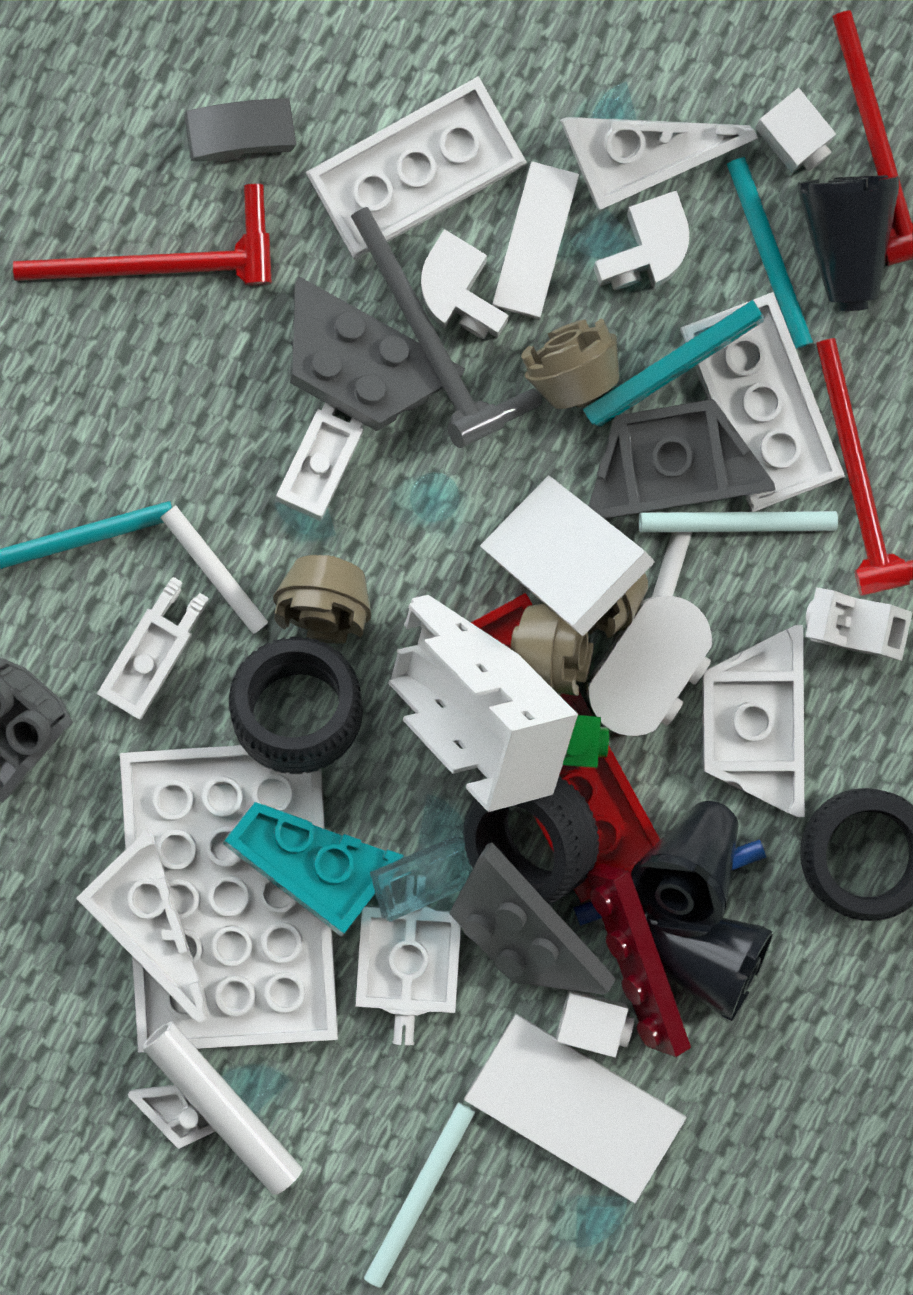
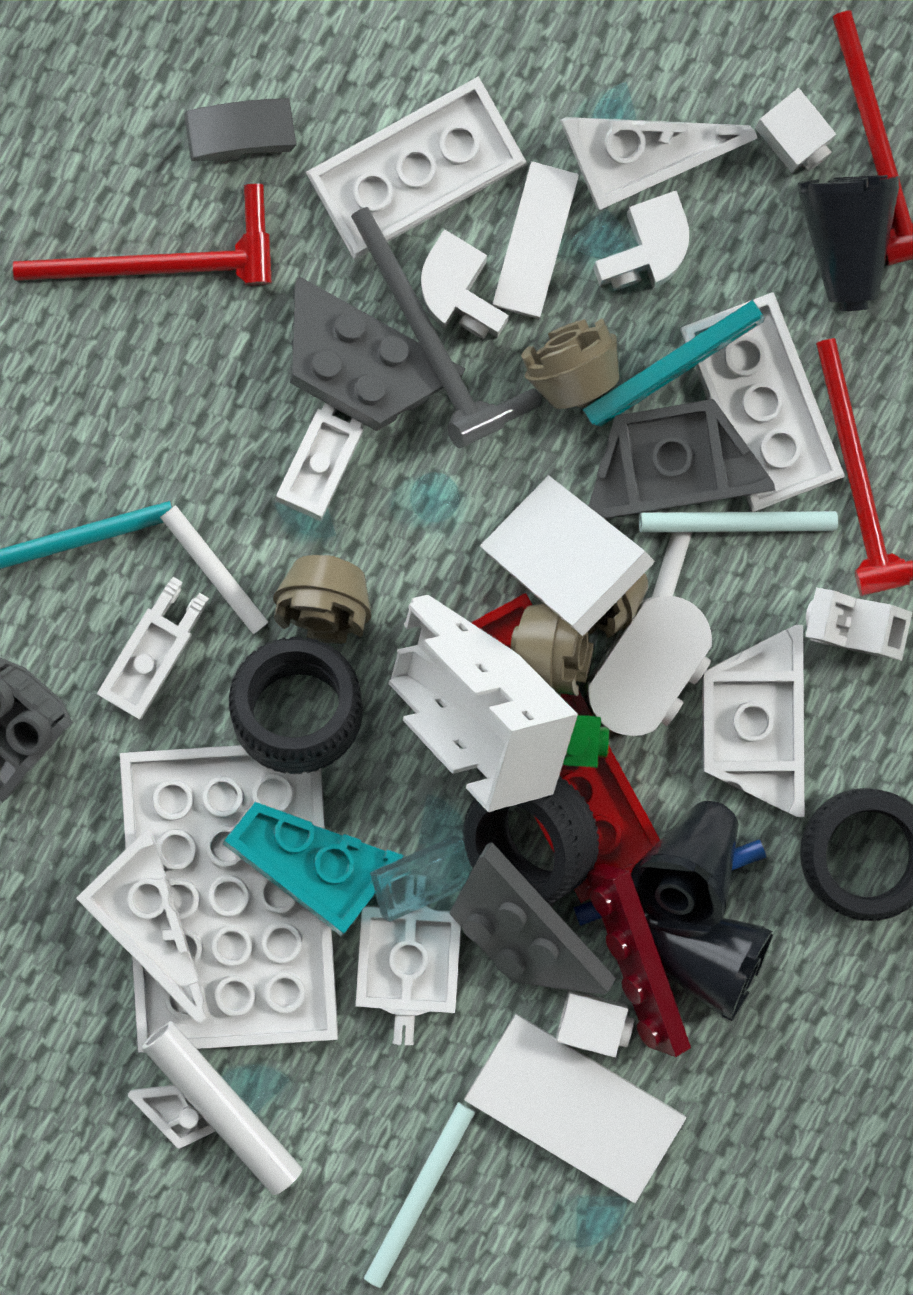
teal piece [727,157,813,349] -> none

